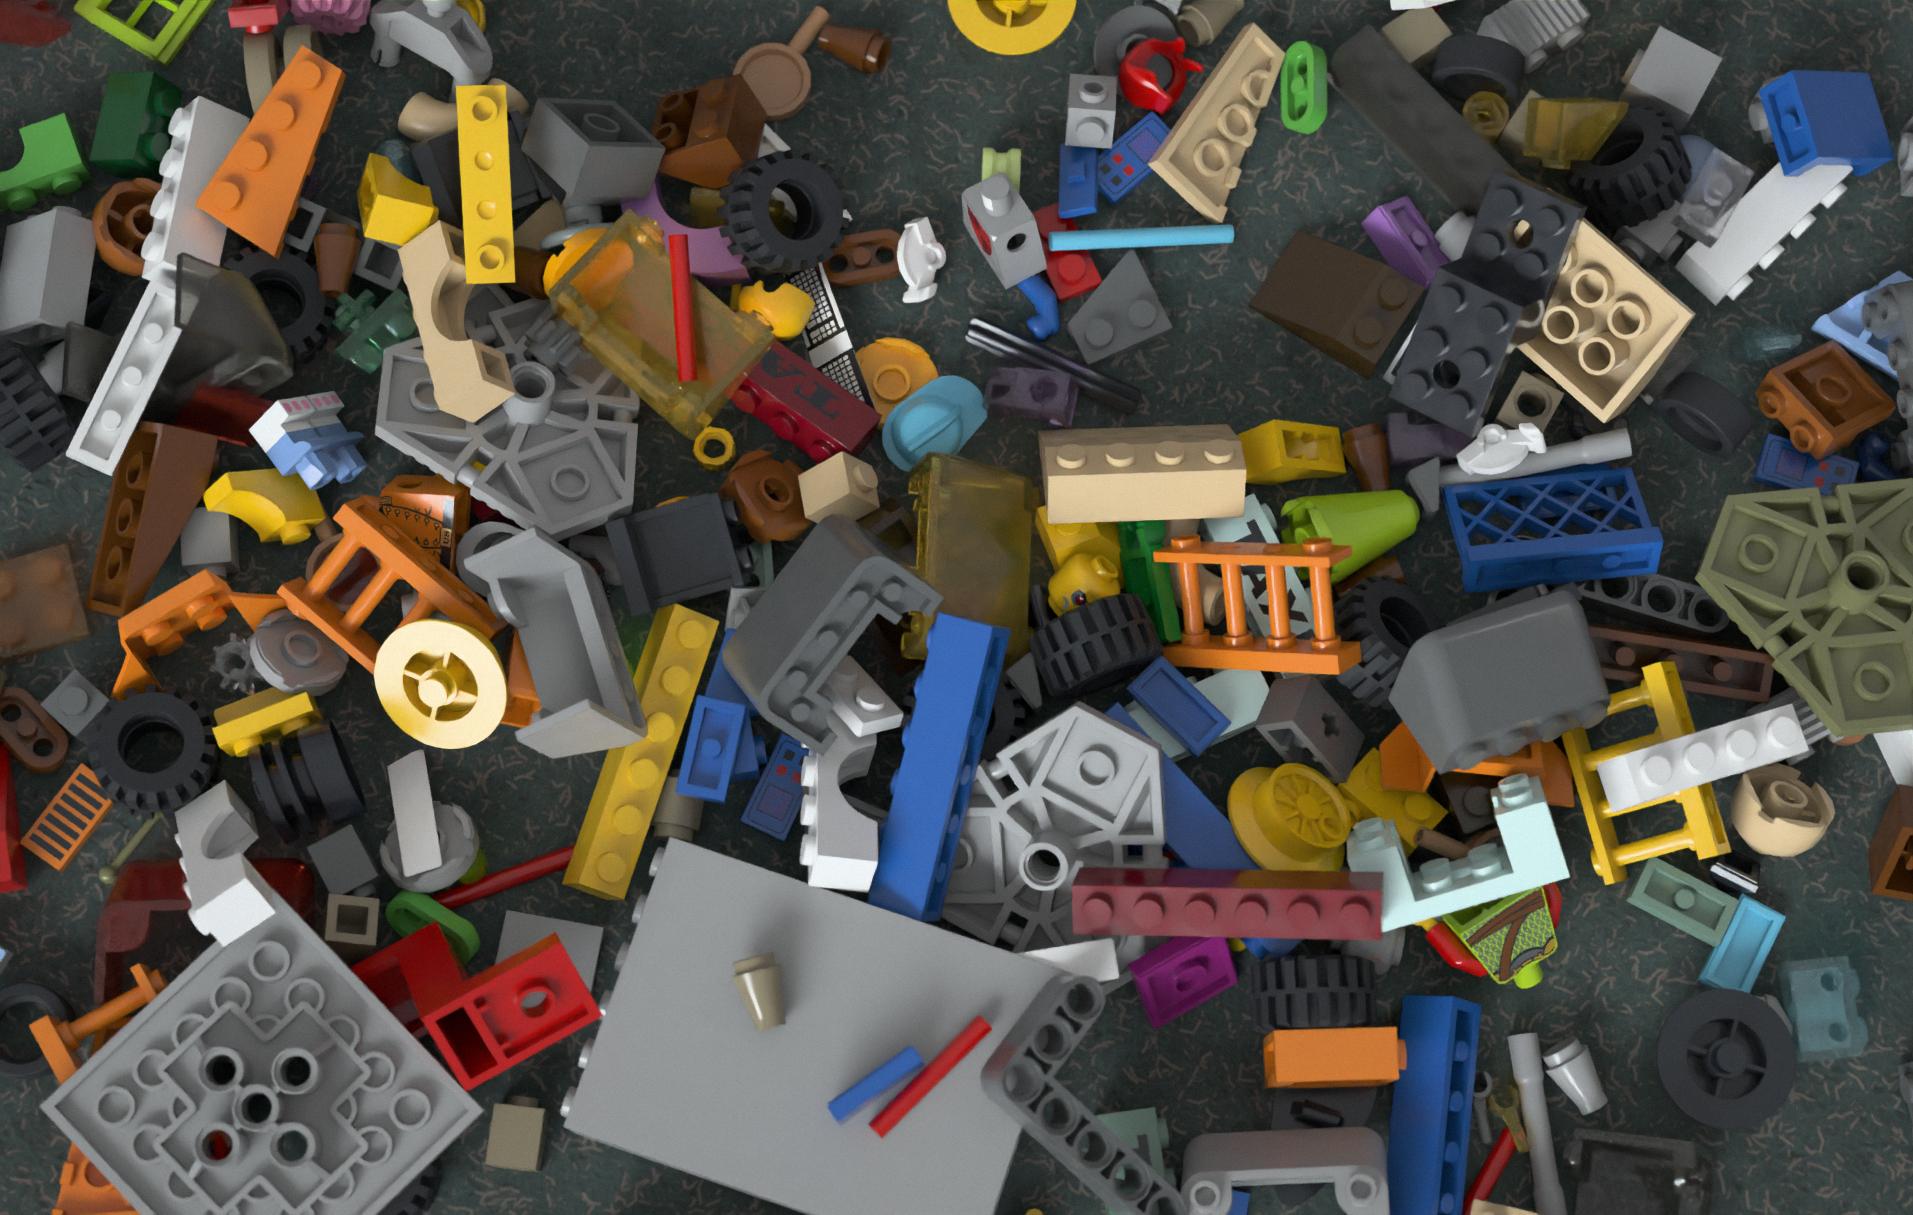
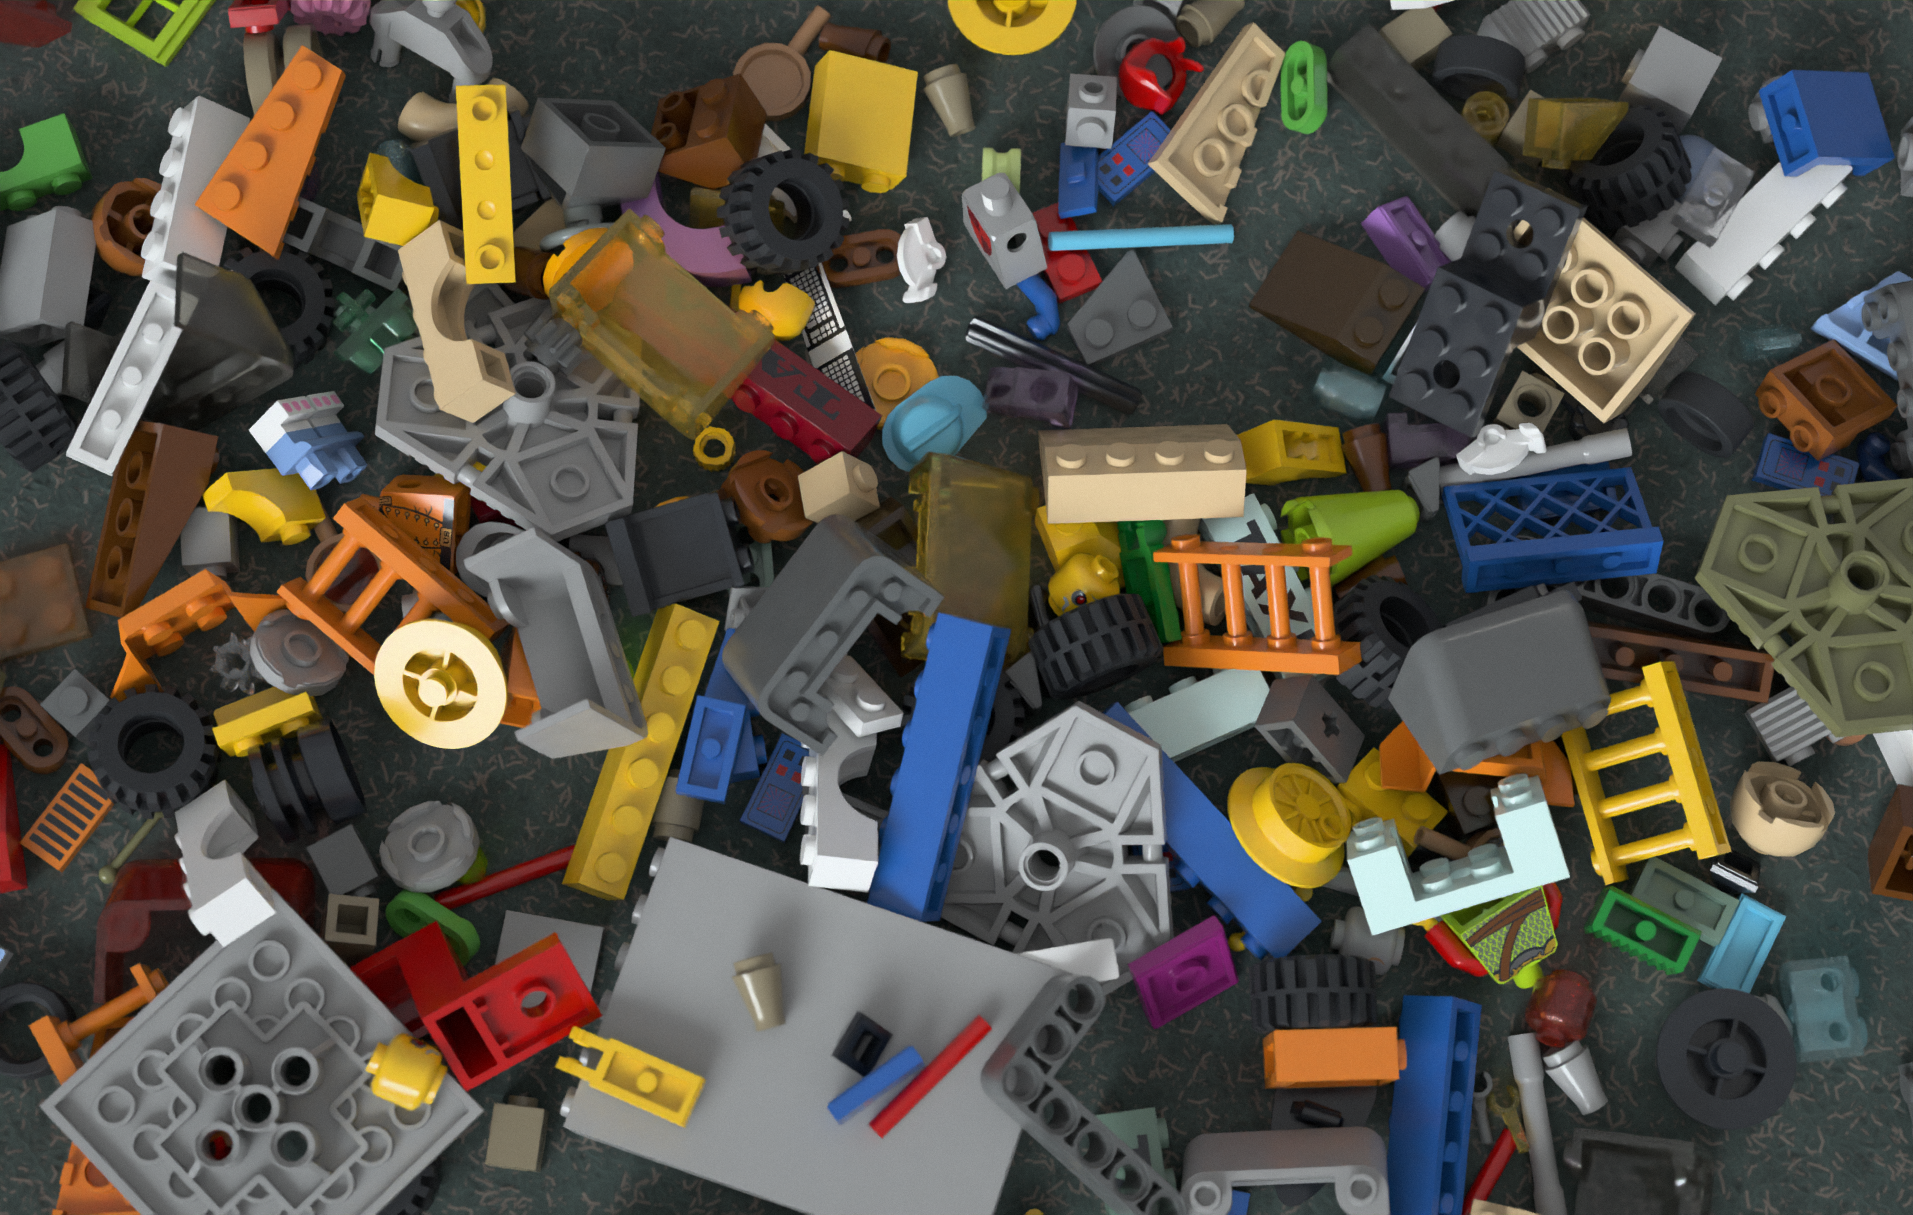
dark green brick [89,71,183,179] -> none
clear red piece [175,381,275,447] -> none
reddish brown cone [313,223,362,298] -> none
white sticker [387,749,442,877] -> none
red bar [668,234,698,382] -> none
dark red brick [1072,867,1384,940] -> none
blue tile [1125,654,1232,759] -> none
white arch [1596,703,1809,813] -> none
none -> yellow head [365,1033,448,1110]
none -> yellow hinge [555,1026,707,1128]
none -> yellow brick [804,50,918,193]
none -> black slope [831,1011,893,1077]
none -> dark tan cone [923,64,976,138]
none -> clear light blue brick [1312,361,1387,422]
none -> clear red head [1525,969,1597,1048]
none -> green brick [1583,885,1702,975]

